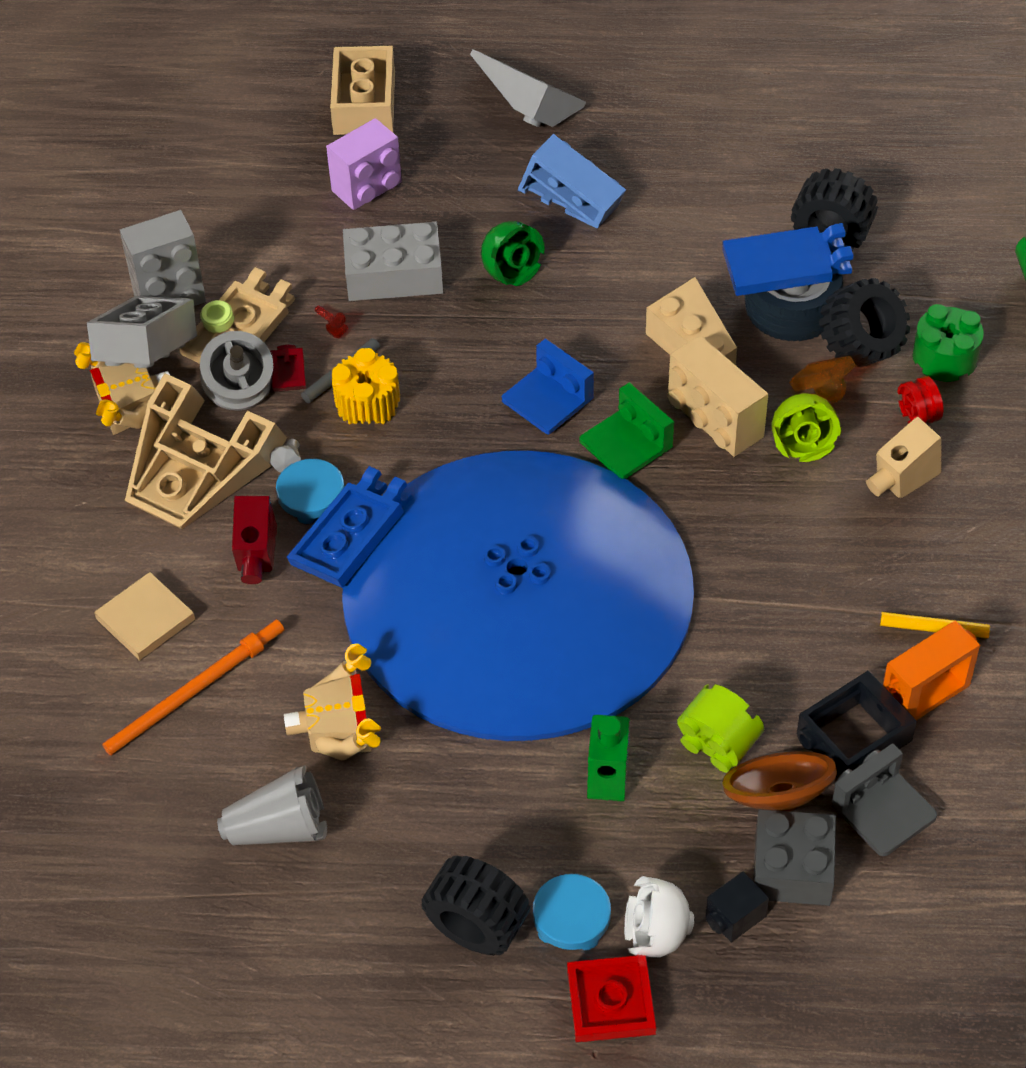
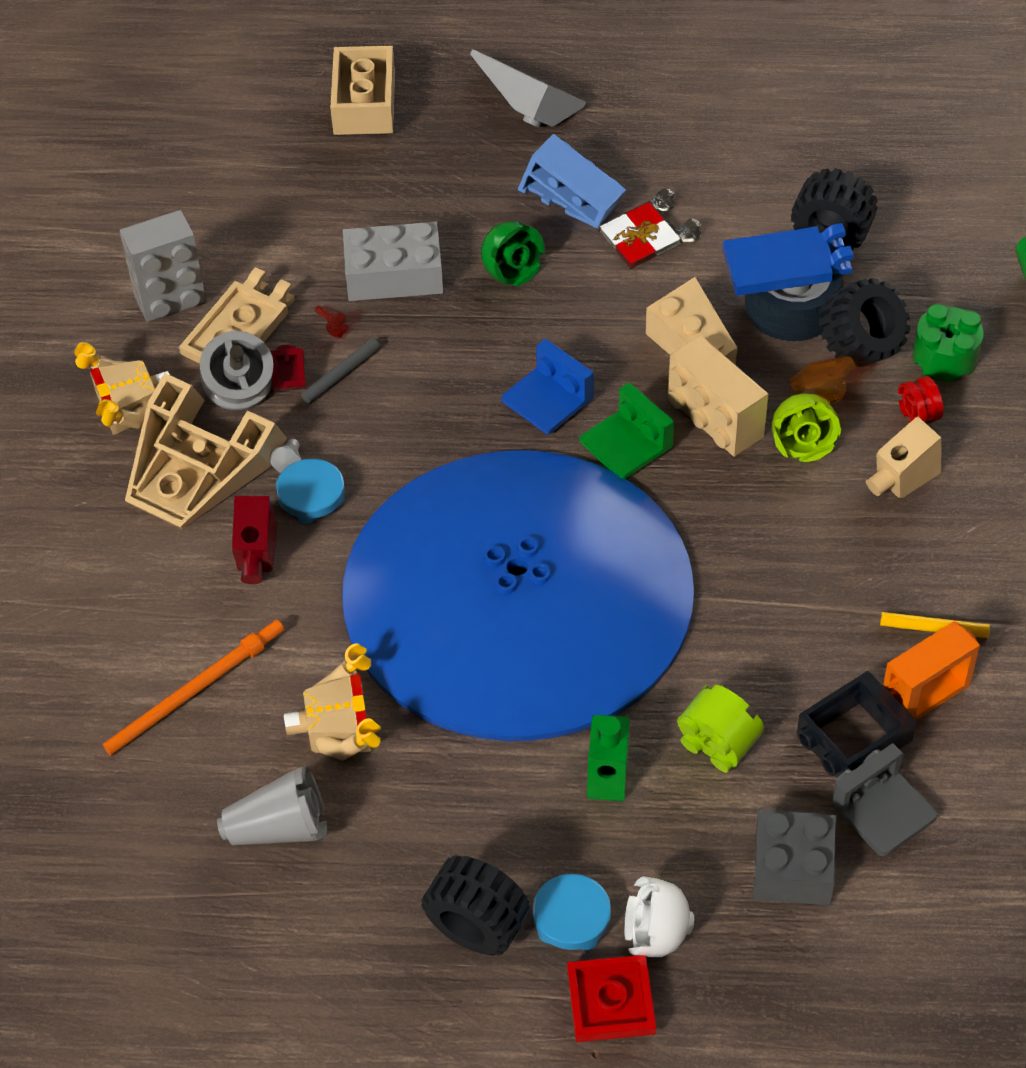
light grey brick [87,296,197,368] -> none
tan tile [94,572,195,661] -> none
yellowish green tile [200,300,234,333] -> none
blue tile [287,466,413,588] -> none
lavender brick [326,118,402,210] -> none
yellow brick [332,348,400,425] -> none
black brick [706,871,769,943] -> none
dark orange dish [722,751,837,812] -> none
none -> flag [598,188,701,269]

